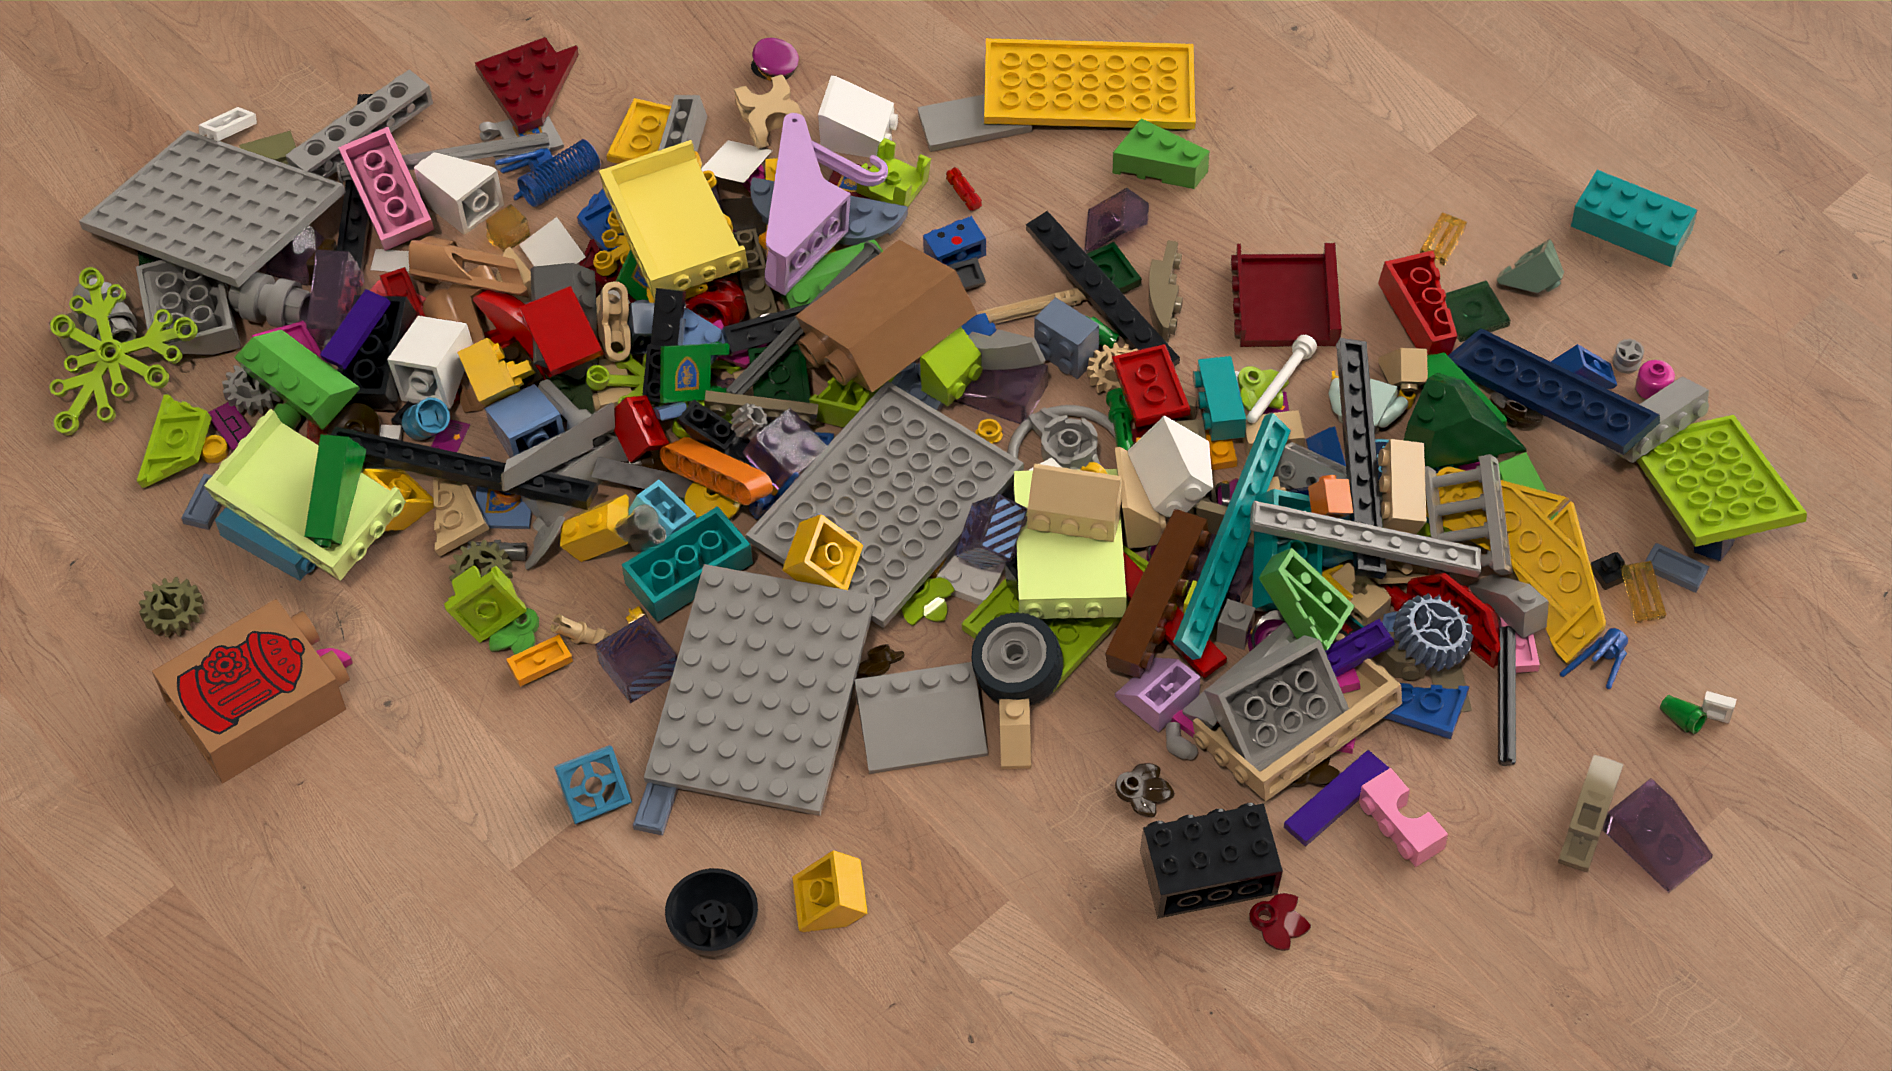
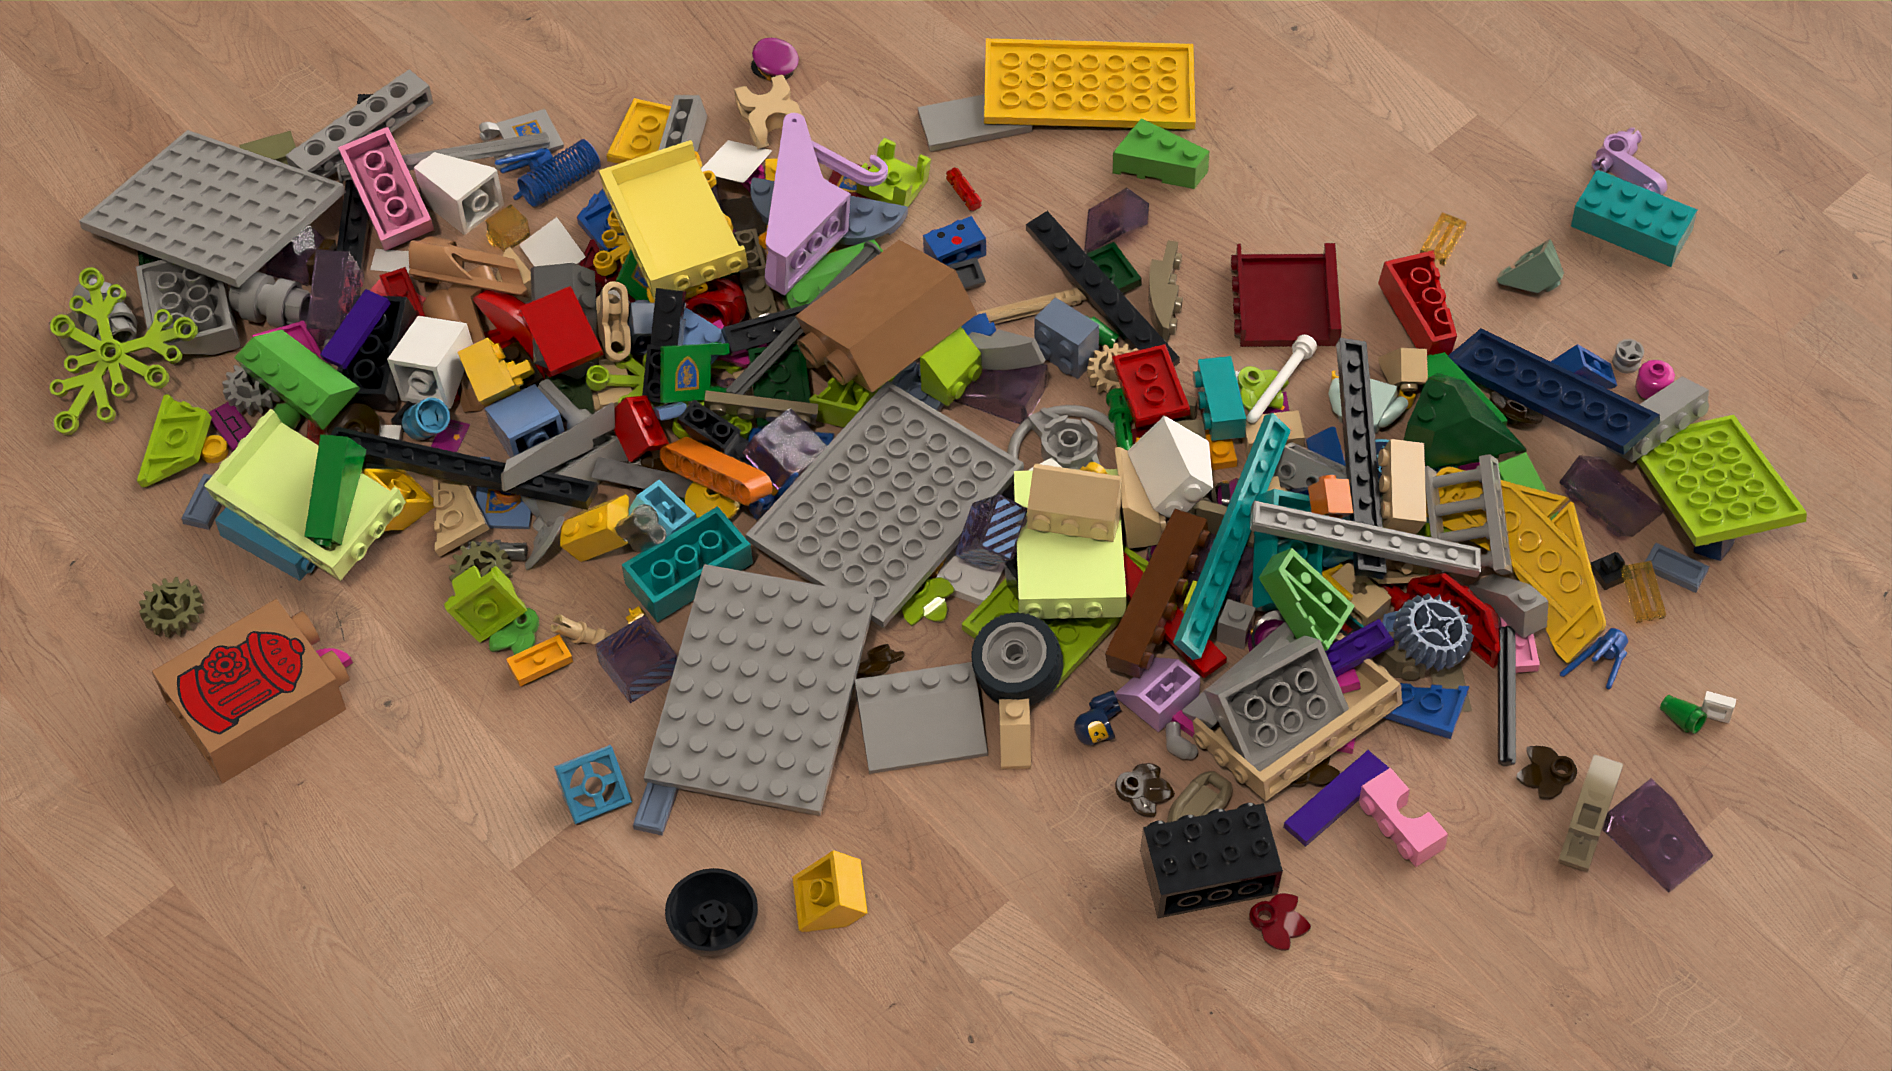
white tile [198,107,257,142] -> none
dark red wing [475,37,579,134] -> none
light grey gear [731,403,768,441] -> none
yellow slope [782,514,863,590] -> none
white slope [818,76,898,158] -> none
yellow plate [975,419,1003,444] -> none
clear green tile [1445,280,1511,342] -> none
none -> dark blue piece [1074,690,1121,746]
none -> dark tan piece [1167,771,1232,822]
none -> dark brown plate [1516,746,1577,798]
none -> slope [1559,455,1664,537]
none -> lavender piece [1592,128,1667,195]

